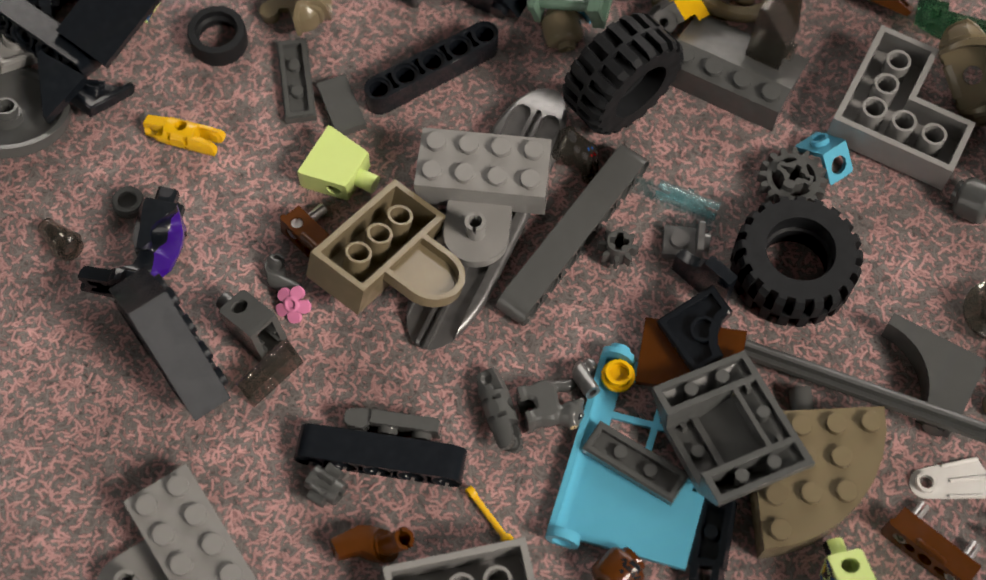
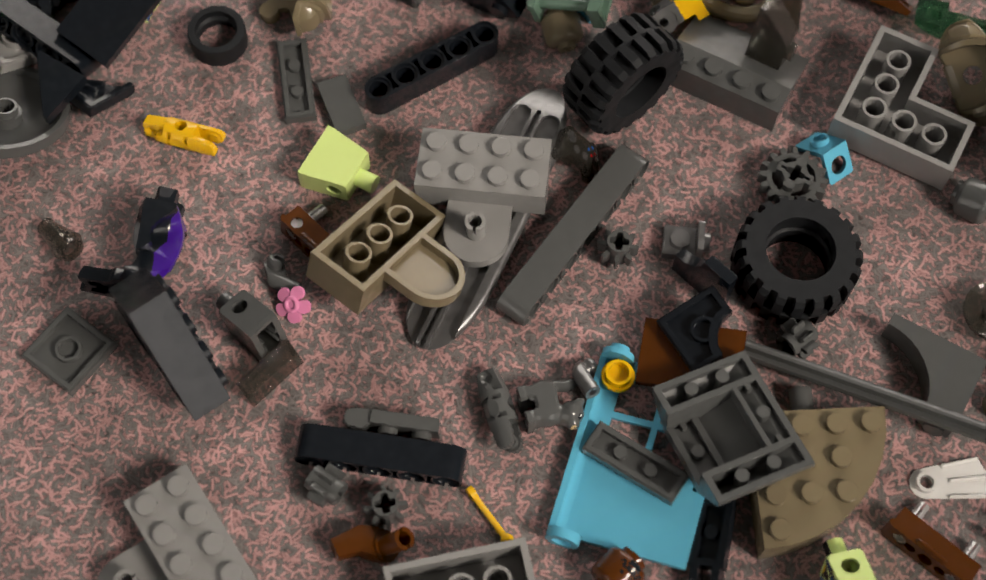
dark grey tile [111,186,145,219] -> none
clear light blue pin [654,179,721,222] -> none
none -> dark grey tile [21,306,118,396]
none -> dark grey gear [364,485,408,531]
none -> dark grey gear [776,317,819,359]

